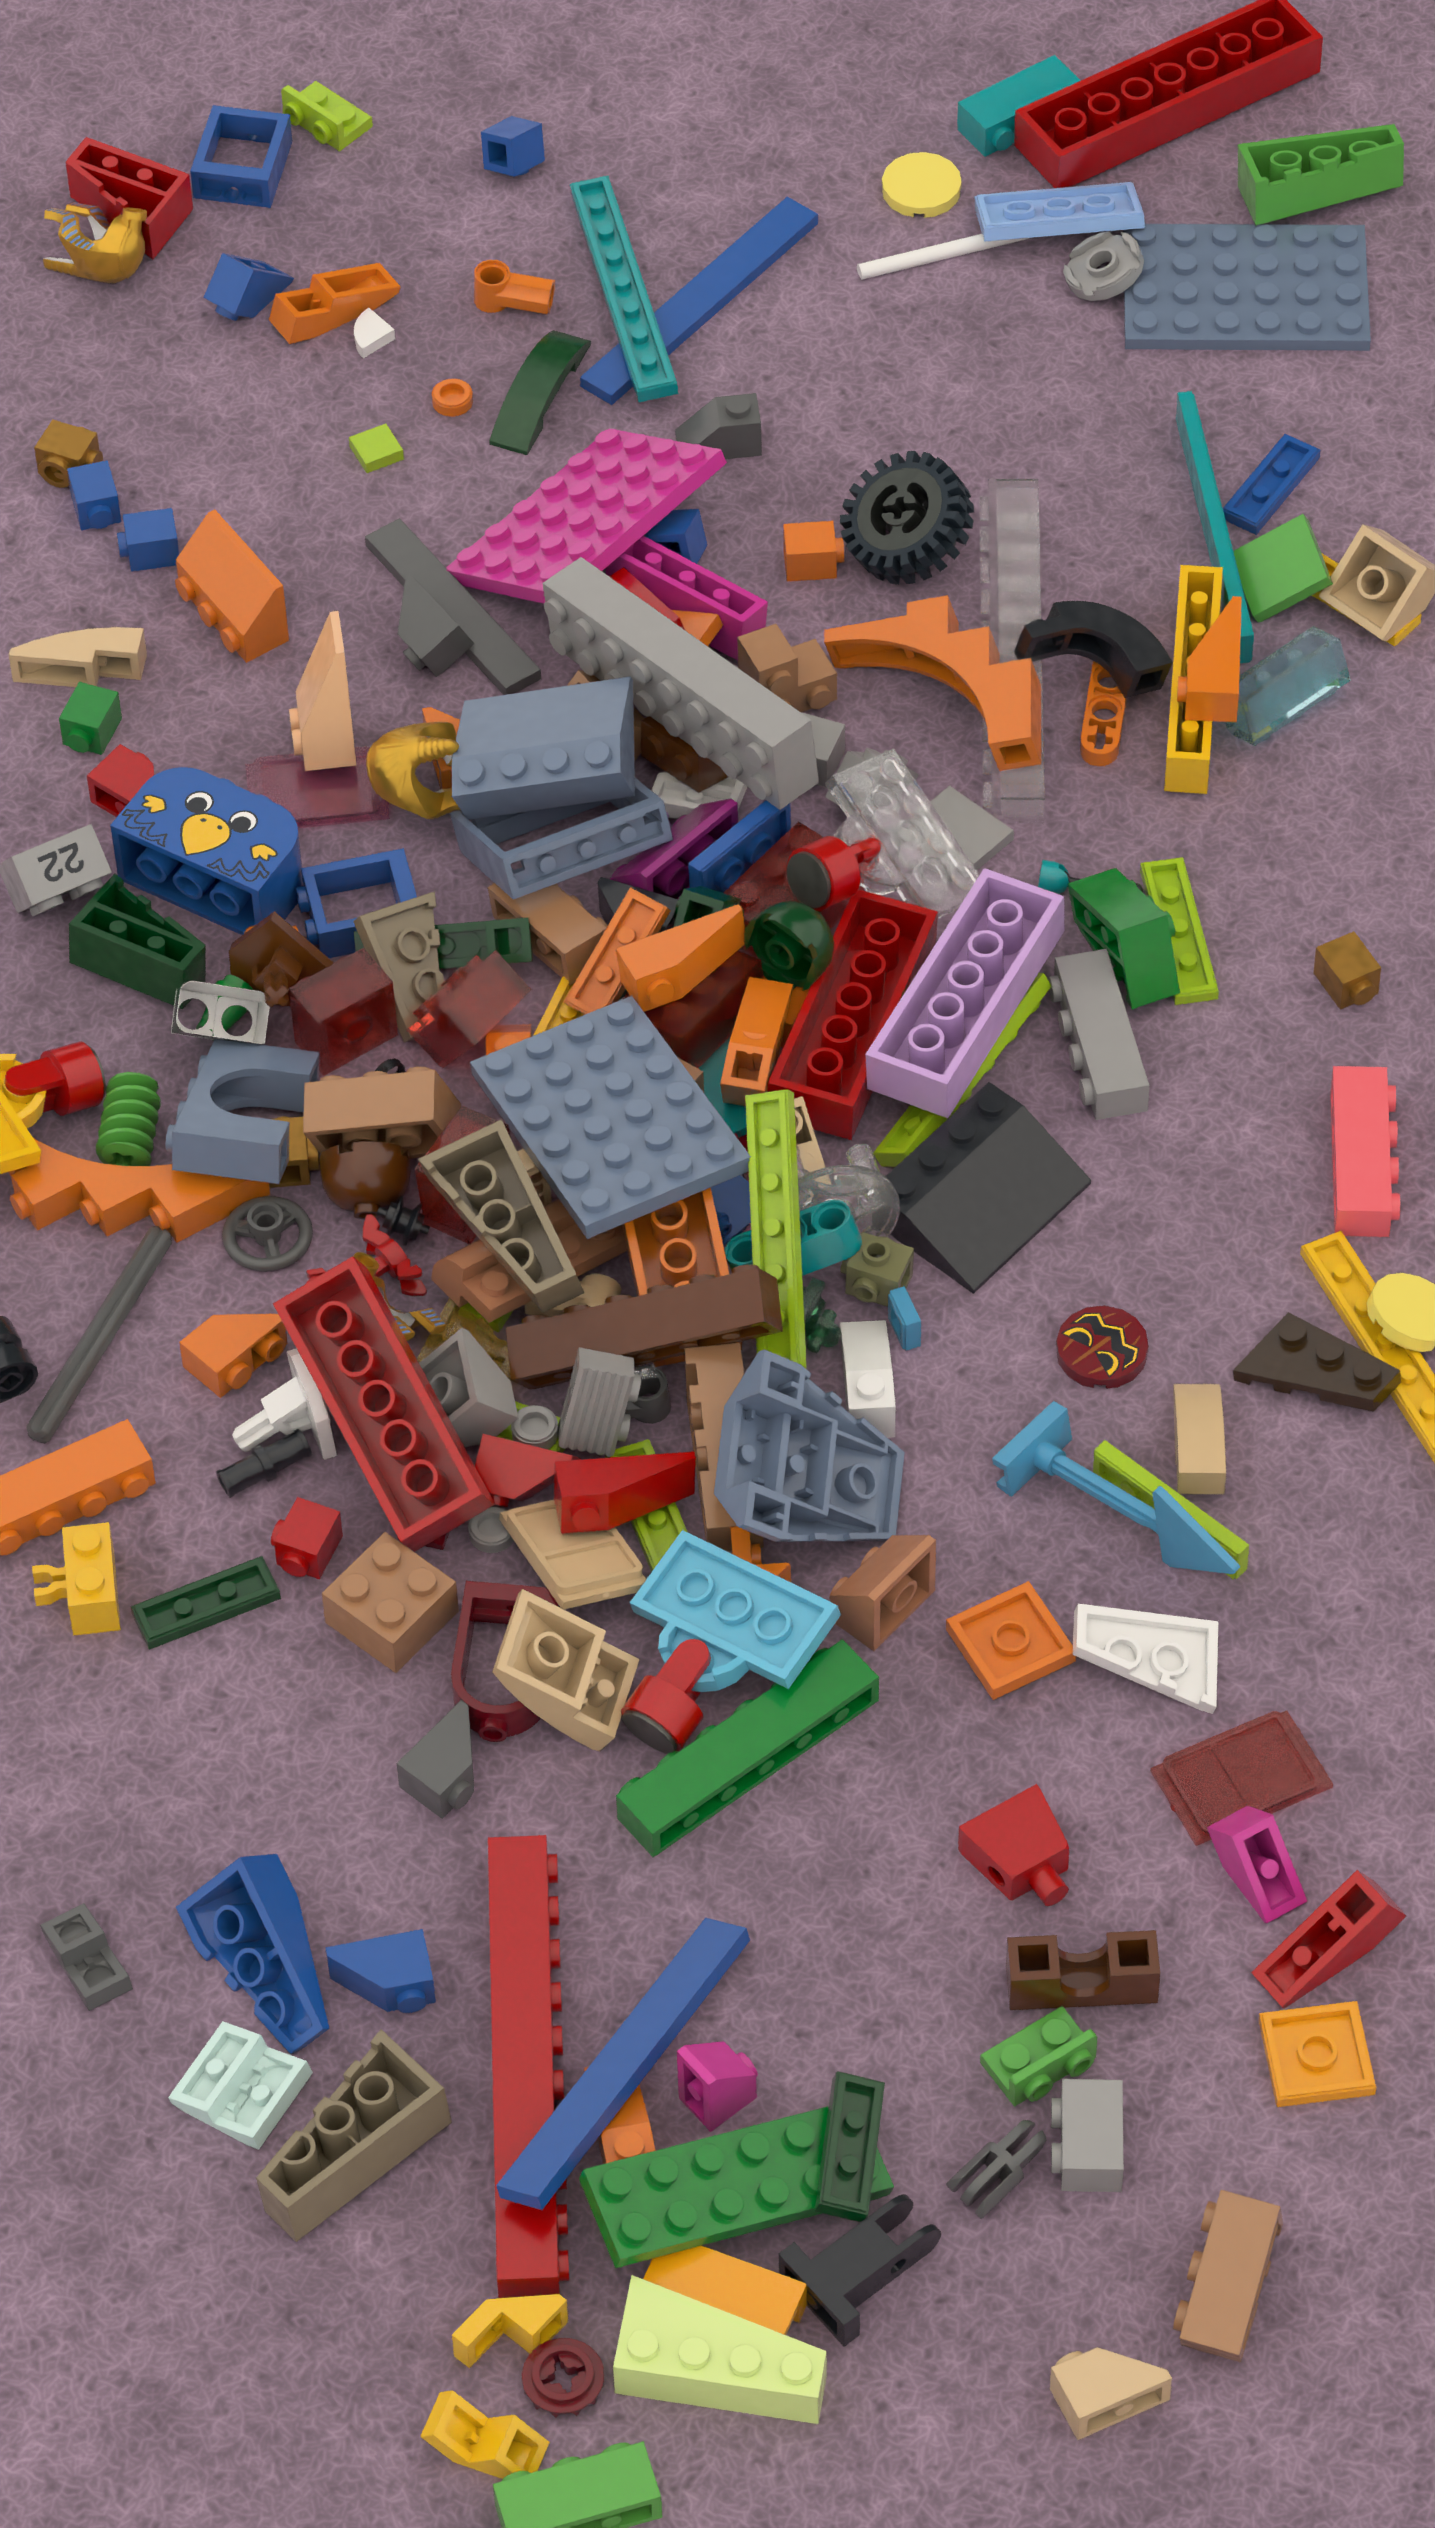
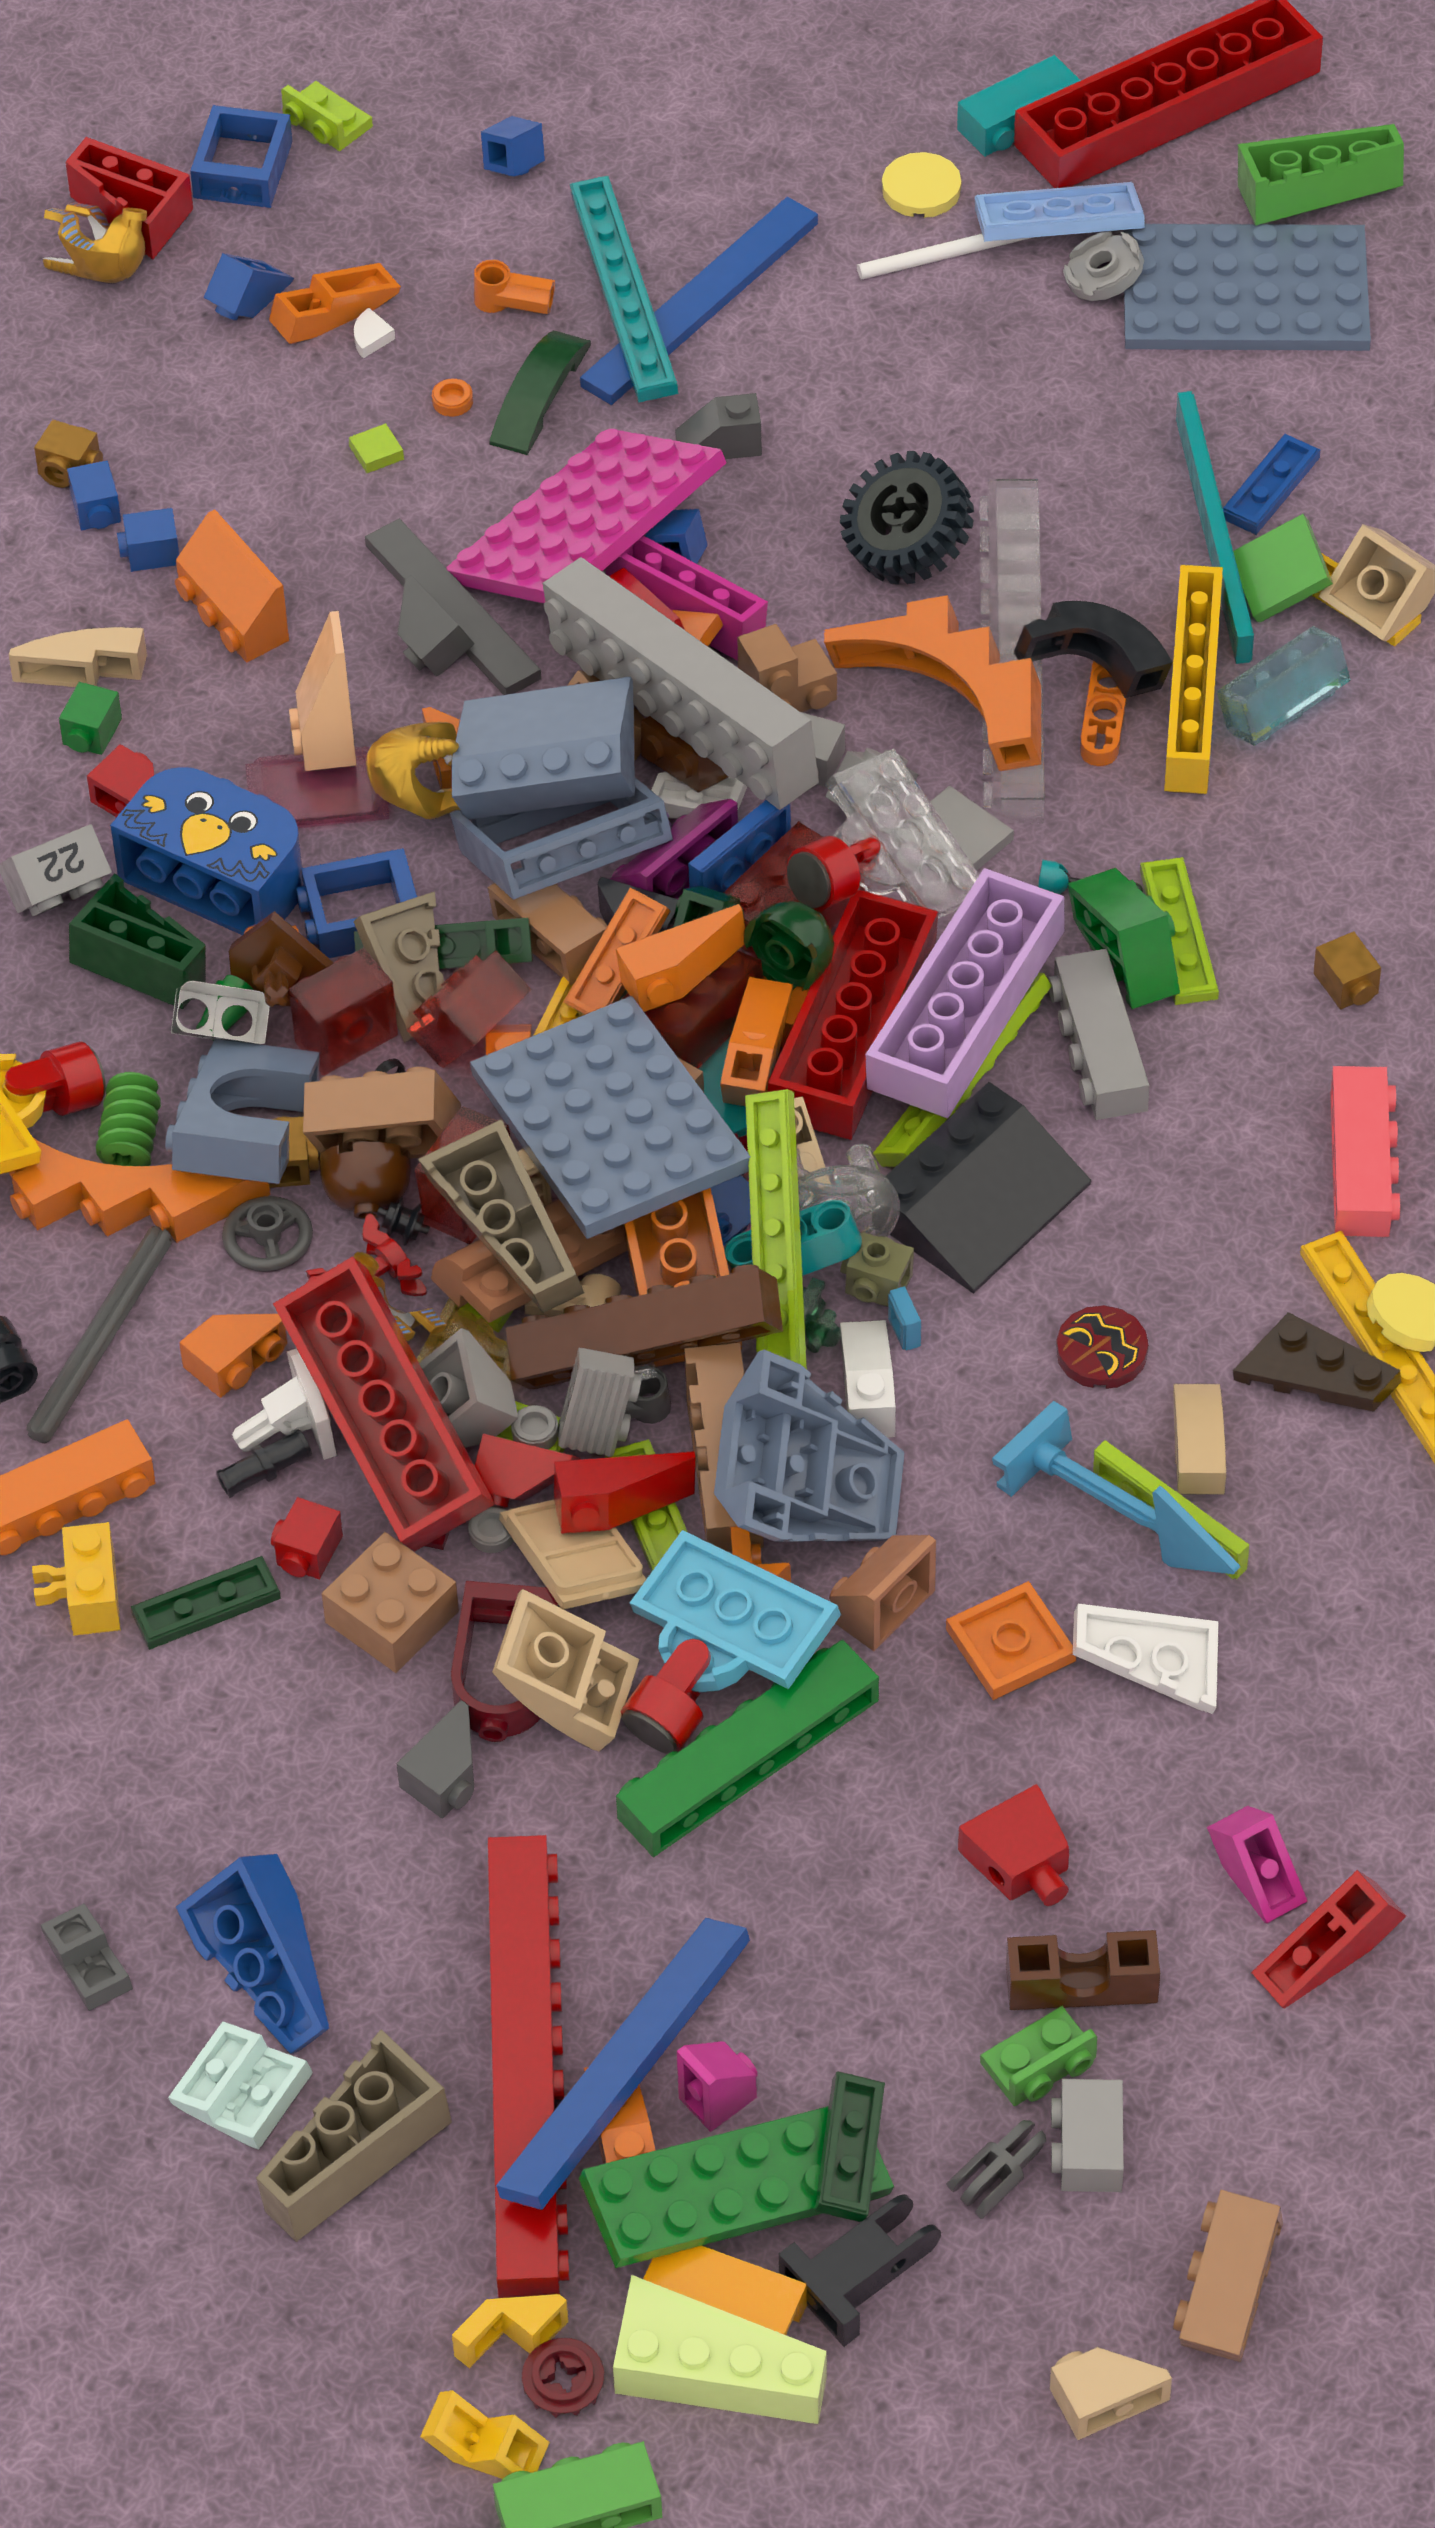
blue slope [325,1929,436,2013] -> none
orange brick [783,521,844,582] -> none
clear red piece [1150,1710,1333,1846] -> none
orange slope [1177,596,1242,722] -> none
light orange tile [1259,2001,1376,2107] -> none

